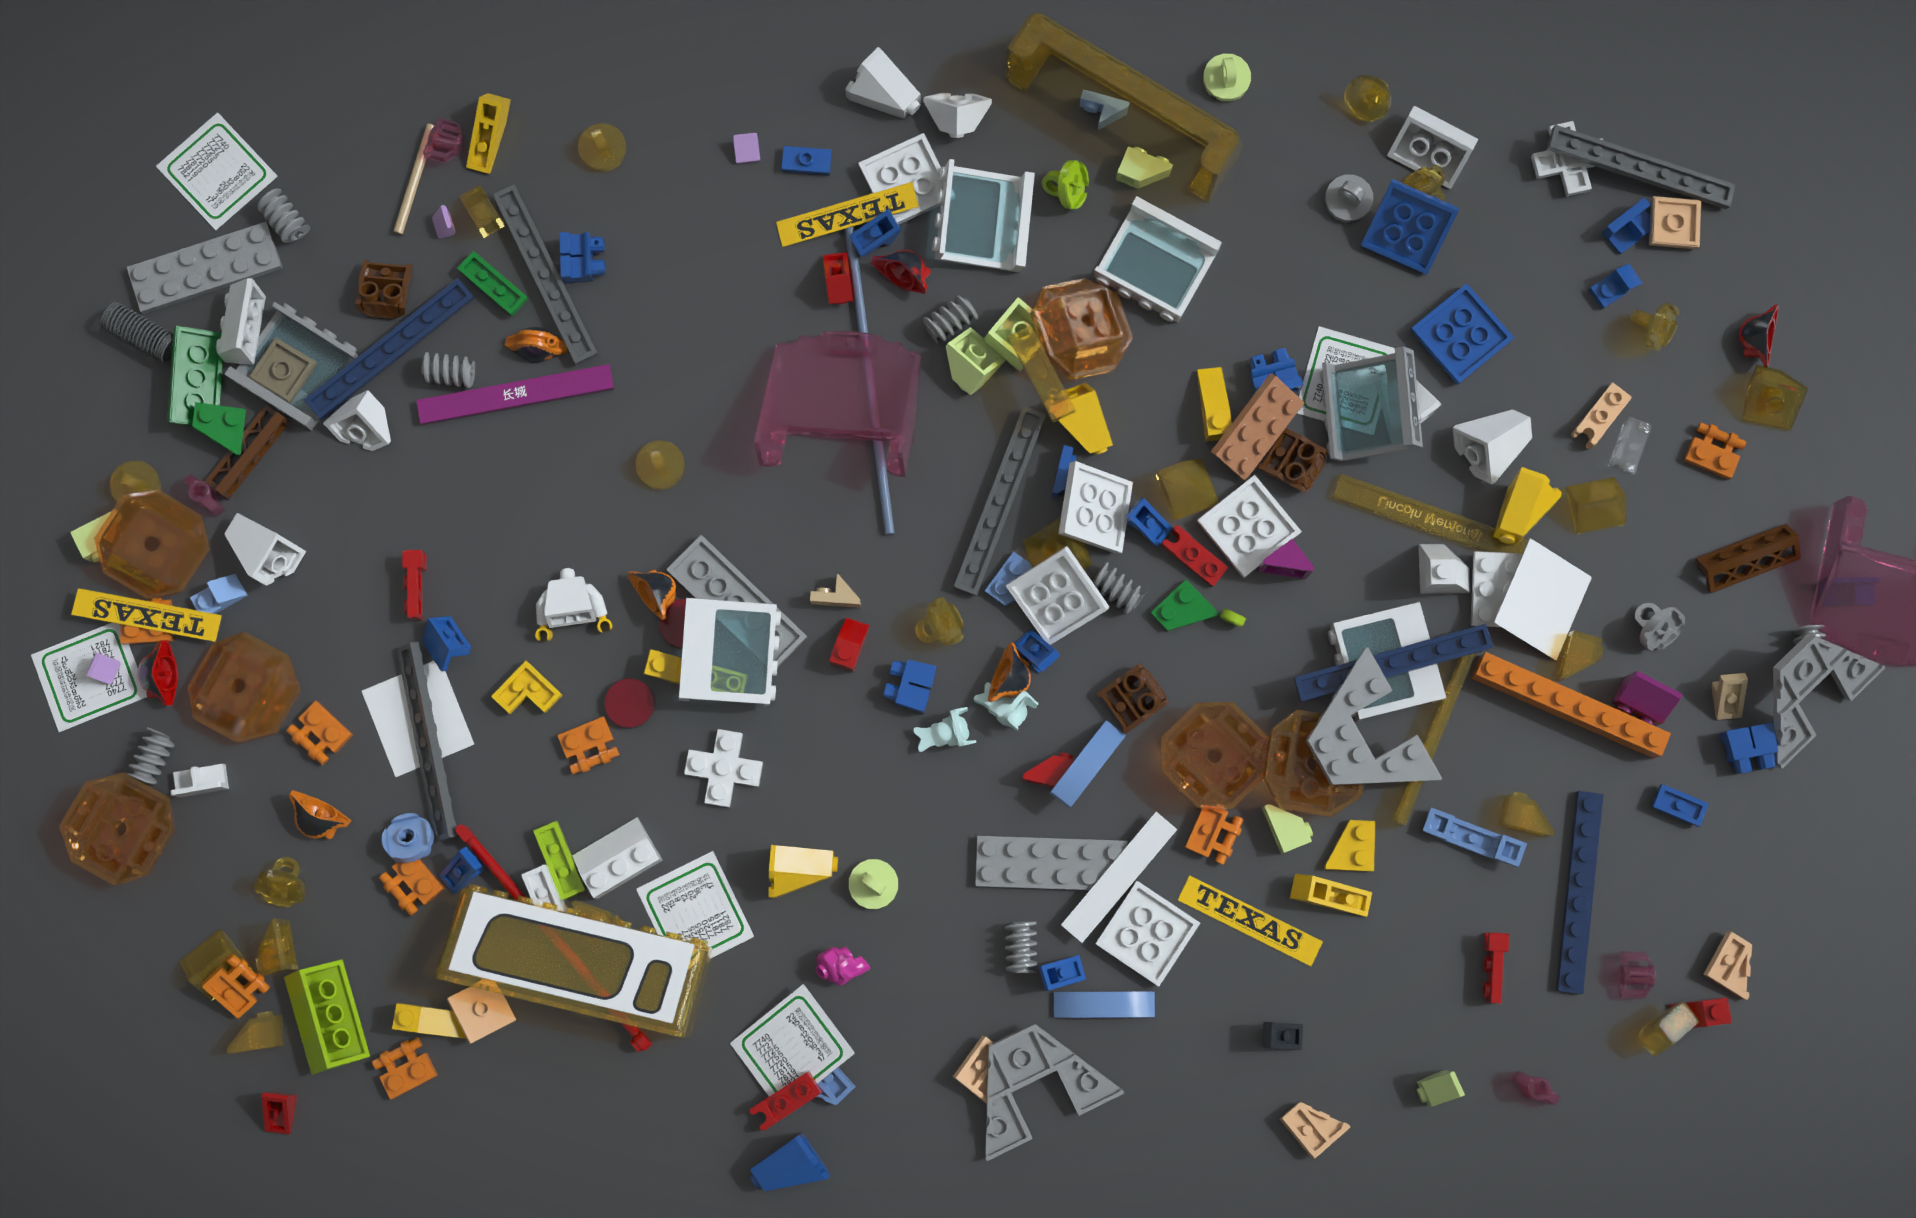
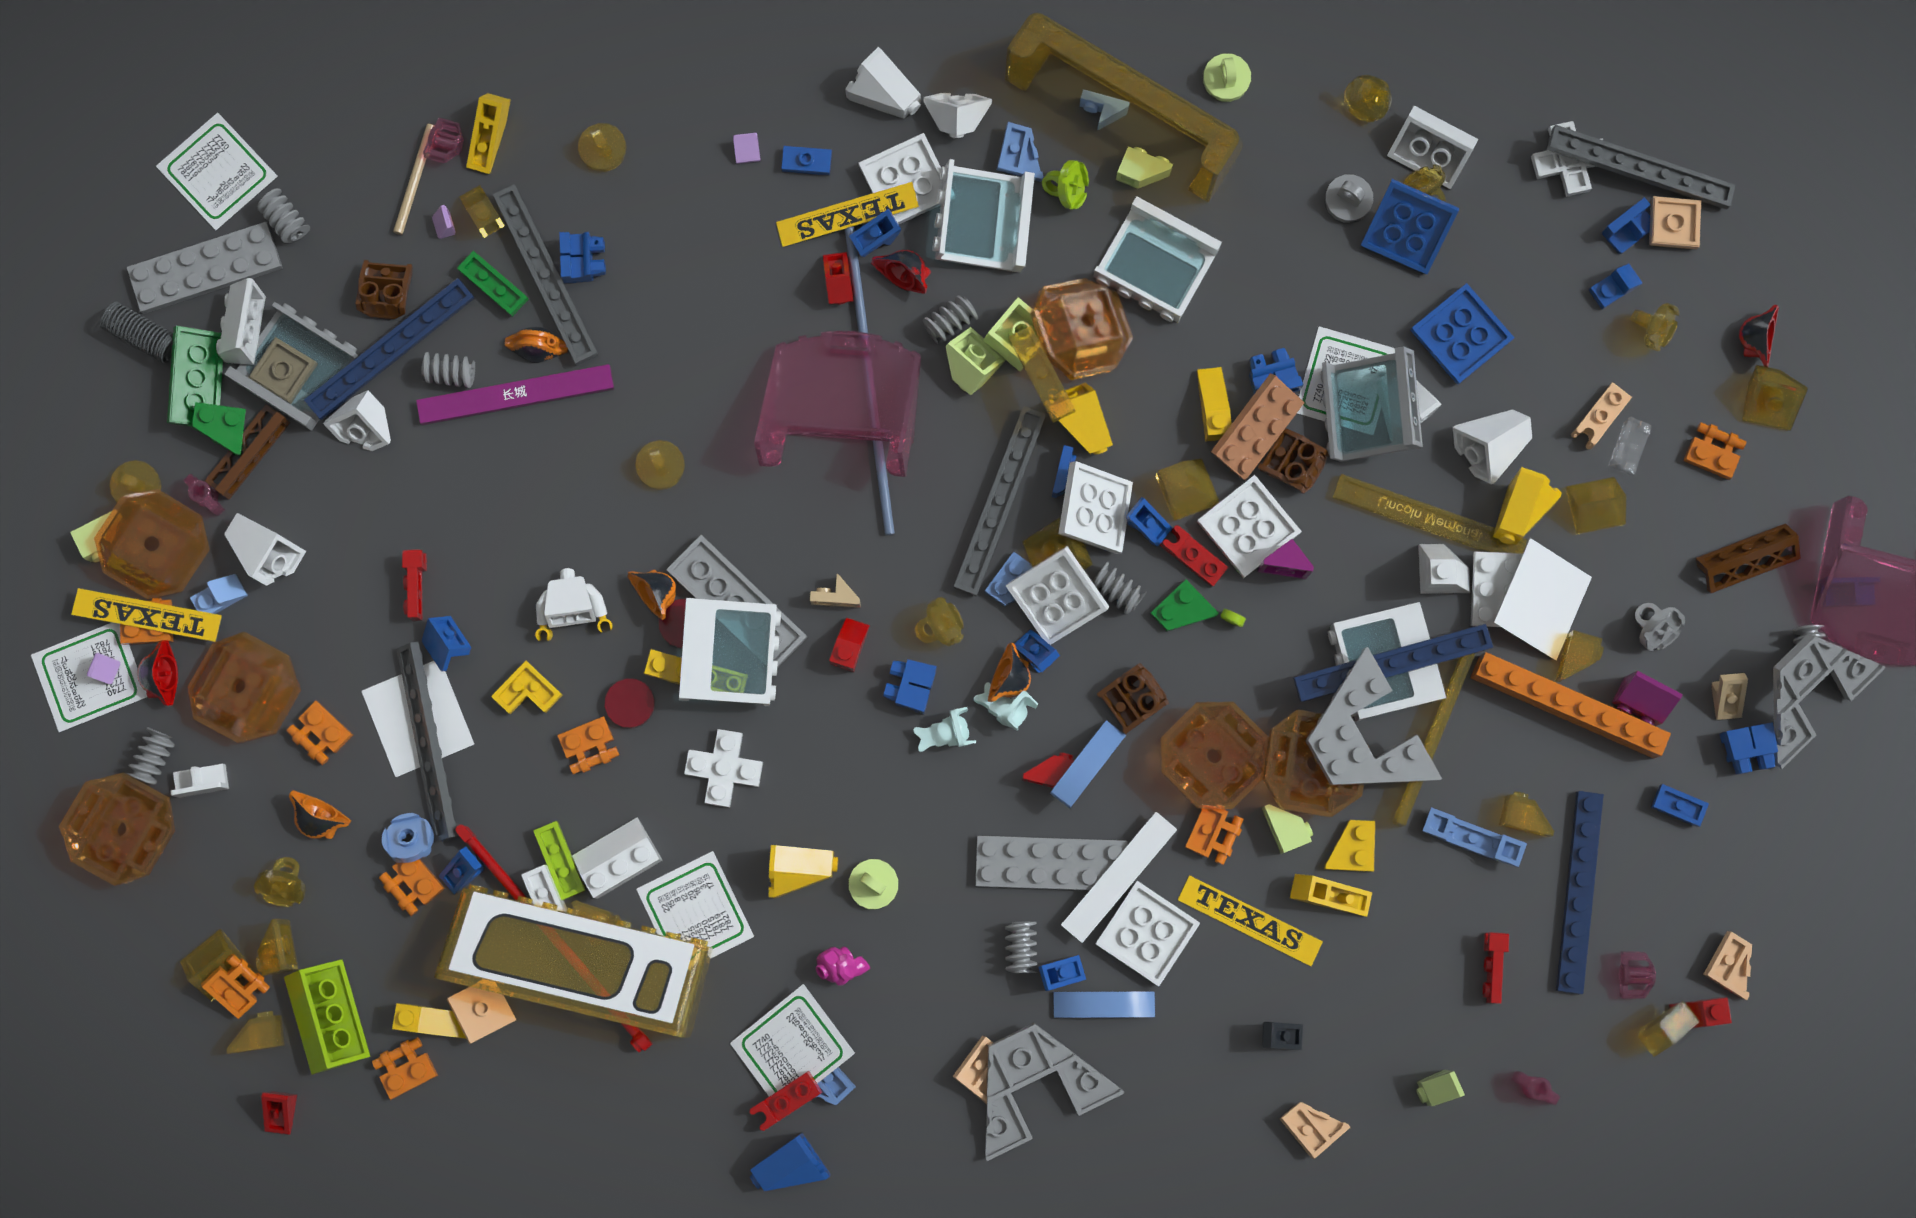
none -> medium blue wing [996,122,1043,182]

